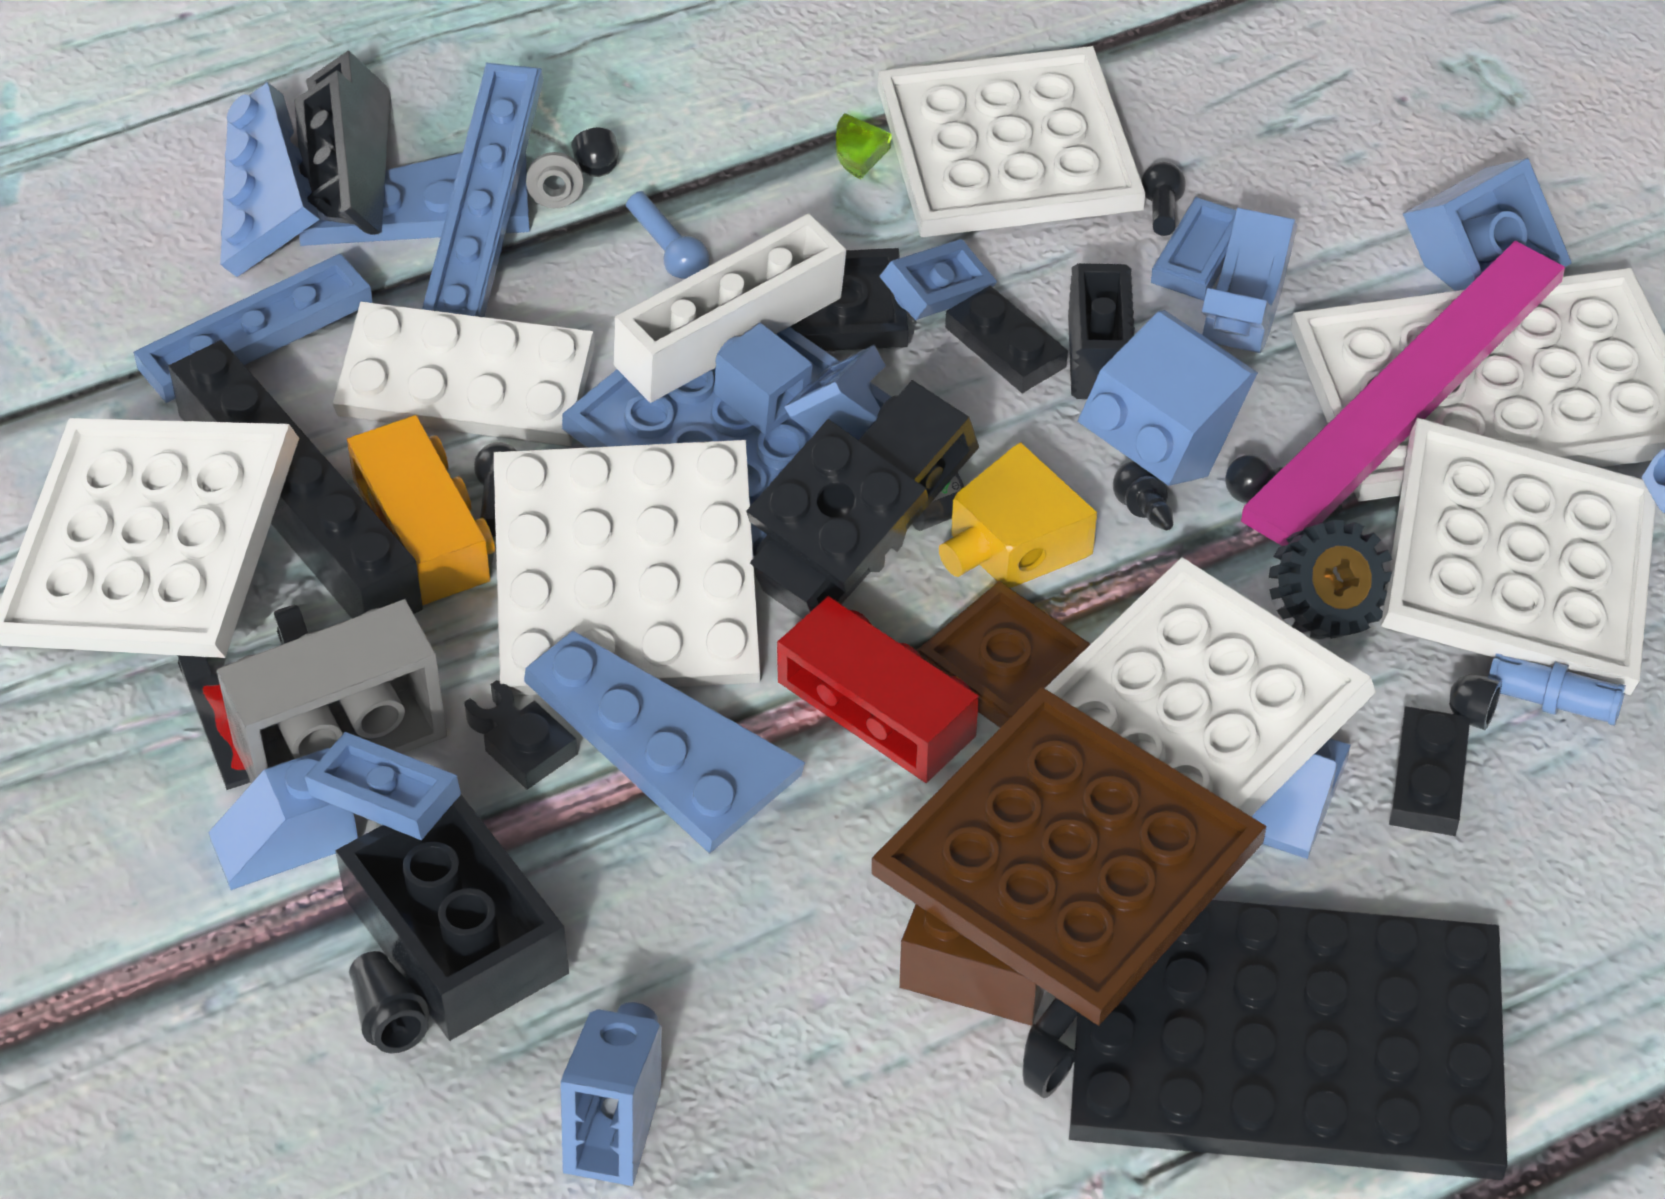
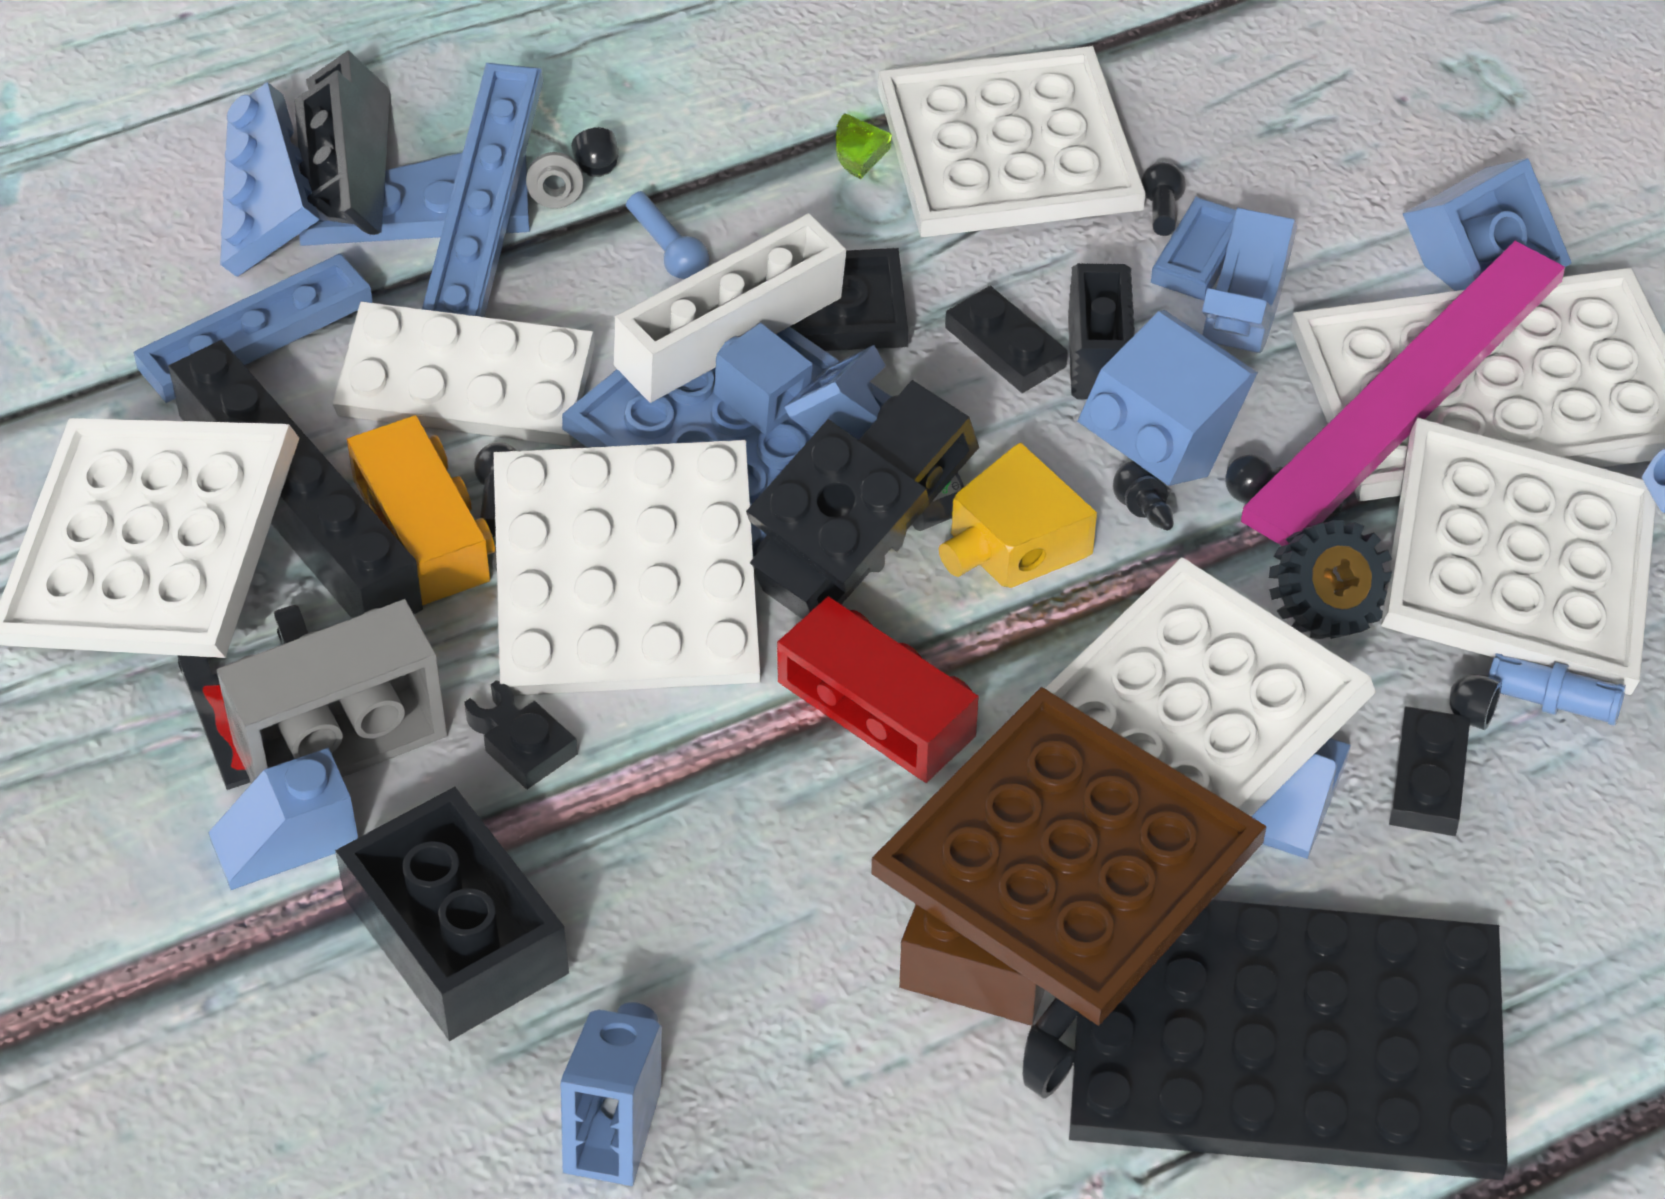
medium blue plate [305,732,461,840] -> none
black cone [349,951,429,1053] -> none
medium blue wing [524,631,805,854] -> none
medium blue plate [879,239,997,320] -> none
reddish brown tile [916,581,1090,728] -> none

